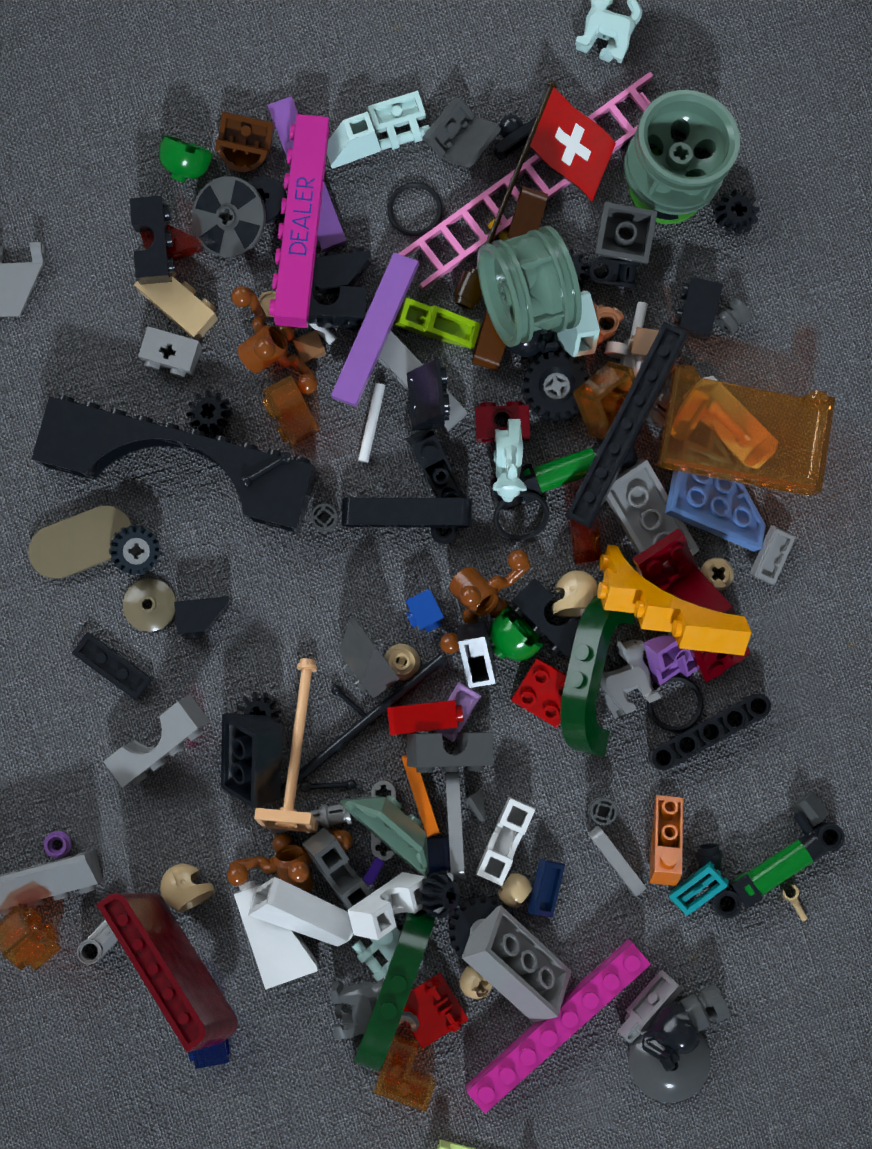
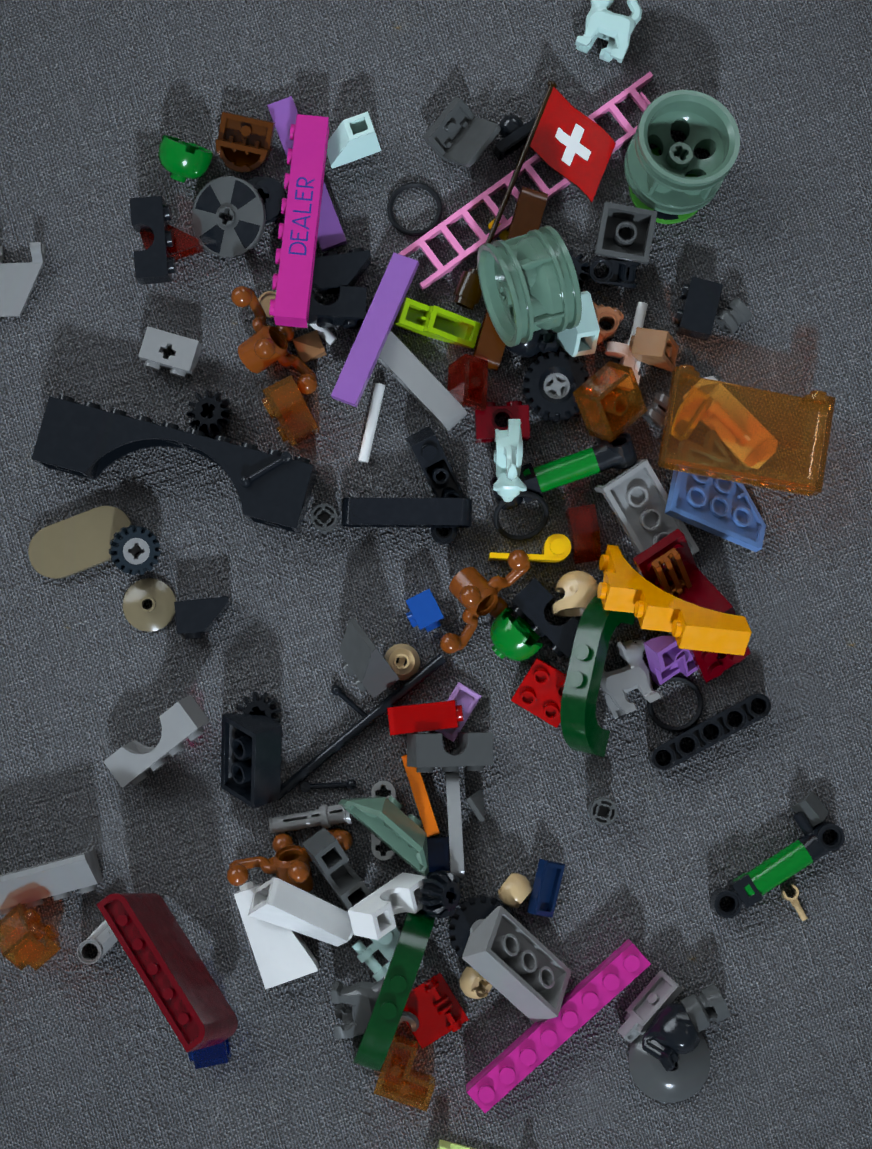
medium lavender plate [44,831,72,859] -> none
black tile [72,631,154,701] -> none
tan brick [134,273,218,341] -> none
tan helmet [160,864,215,913] -> none
light nougat tile [254,658,318,833] -> none
dark purple tile [362,857,385,885] -> none
light aqua plate [368,91,430,151] -> none
black slope [407,359,450,431] -> none
black piece [458,621,496,688] -> none
white arch [476,797,535,886] -> none
black tile [565,322,689,529] -> none
light grey beam [587,826,647,897] -> none
orange slope [649,795,683,886] -> none
teal tile [669,861,729,916] -> none
black cone [695,843,722,886] -> none
tan piece [700,557,734,591] -> none
black gear [714,189,760,236] -> none
light grey plate [749,525,796,585] -> none
none -> clear red slope [447,354,488,411]
none -> yellow door [488,533,571,563]
none -> dark orange tile [651,548,692,595]

